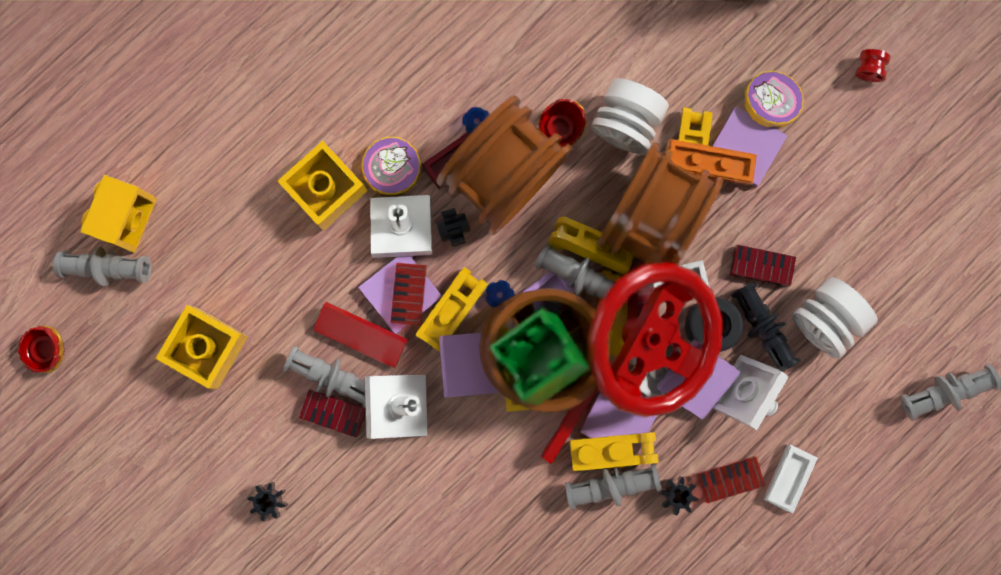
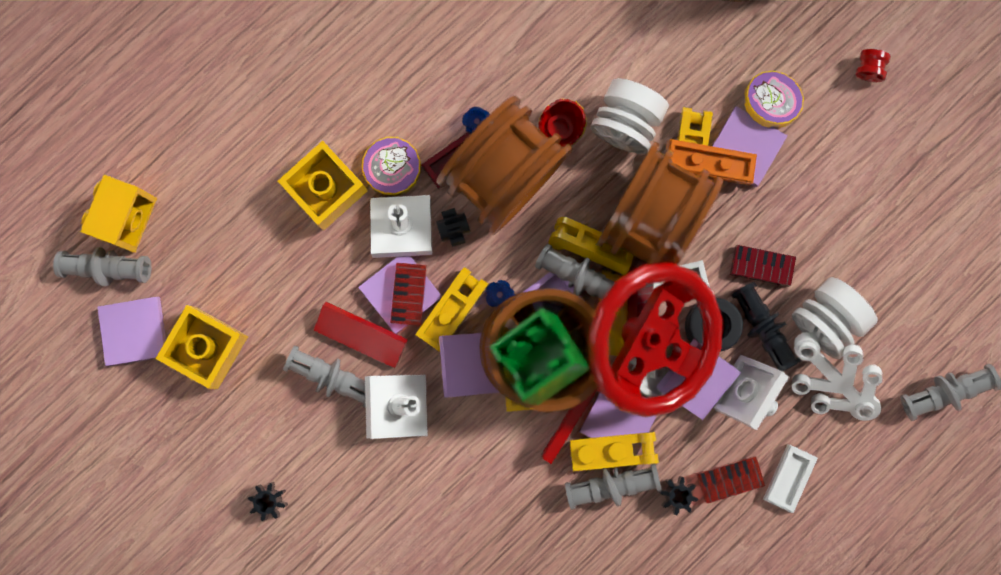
red hair [18,325,65,373] -> none
dark red tile [299,389,366,438] -> none
none -> lavender tile [97,297,166,366]
none -> white plant [792,332,882,421]

